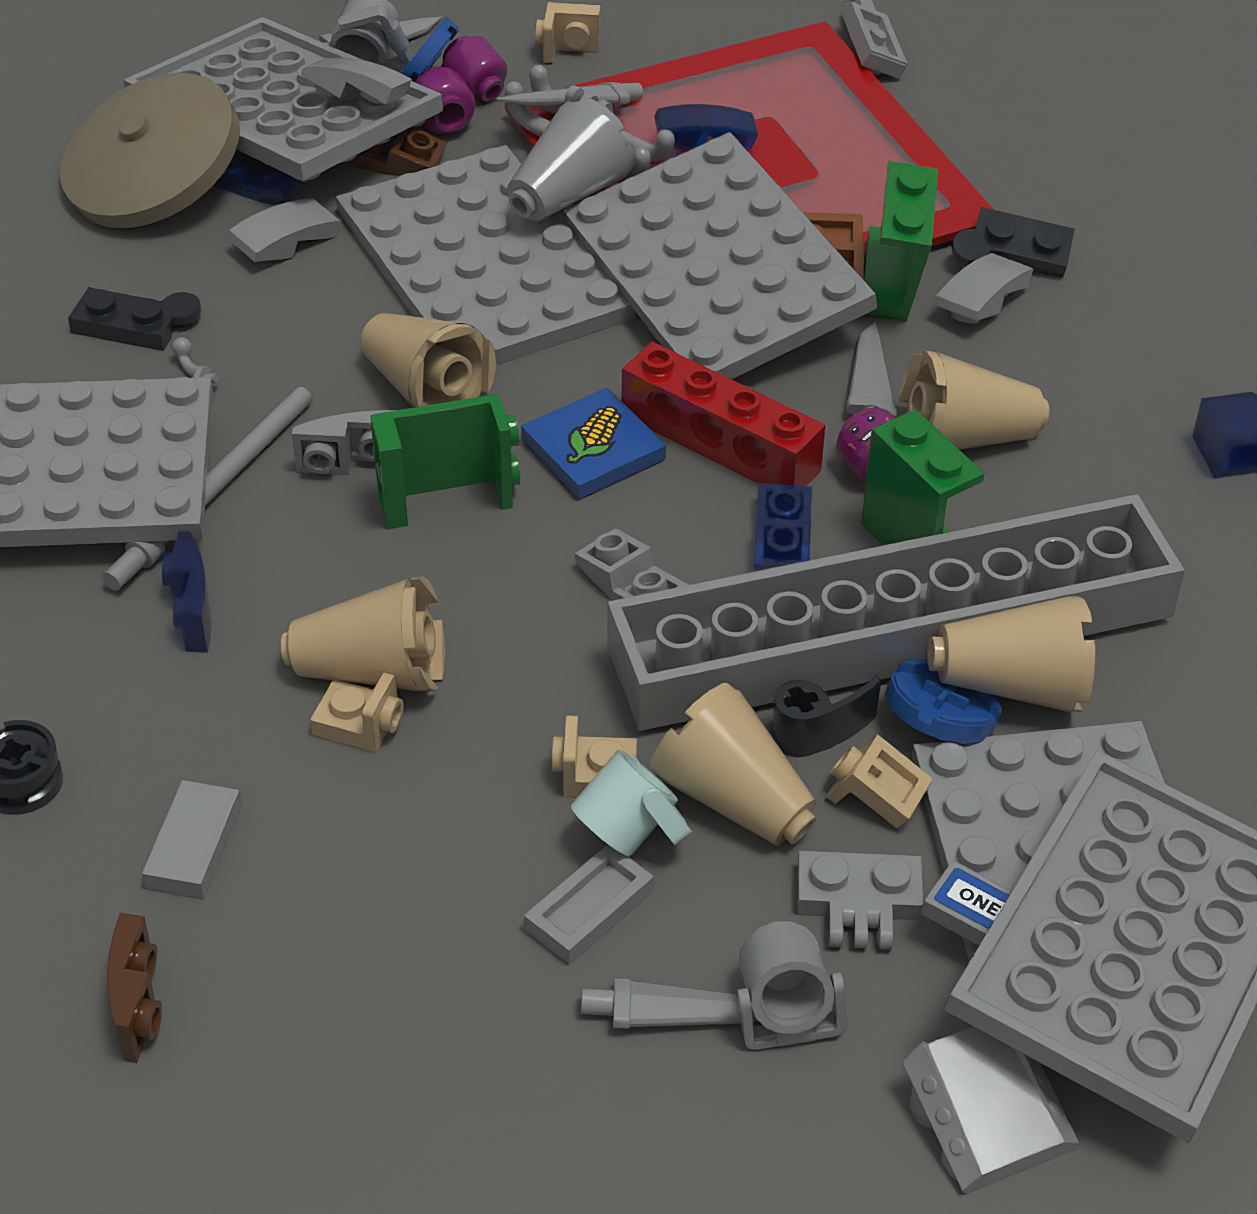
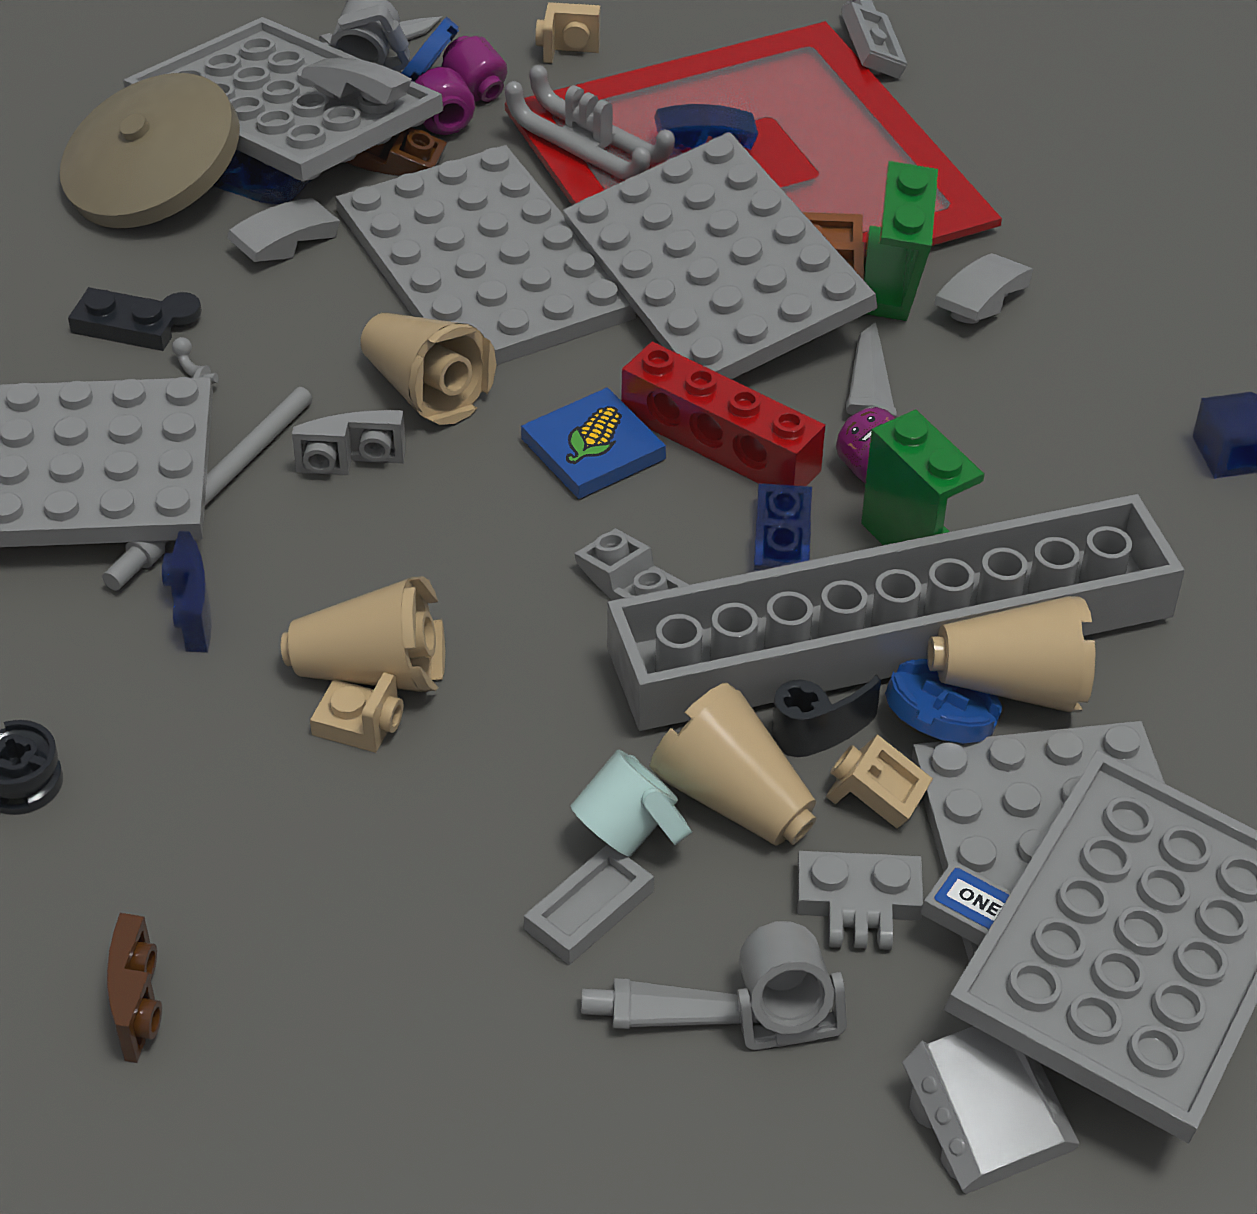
light grey tile [142,780,242,899] -> none
green panel [370,394,520,530] -> none
light grey bar [495,82,643,105] -> none
light grey cone [507,97,635,221] -> none
tan bracket [552,715,637,797] -> none
tan cone [899,351,1049,450] -> none
black hinge [952,207,1075,278] -> none

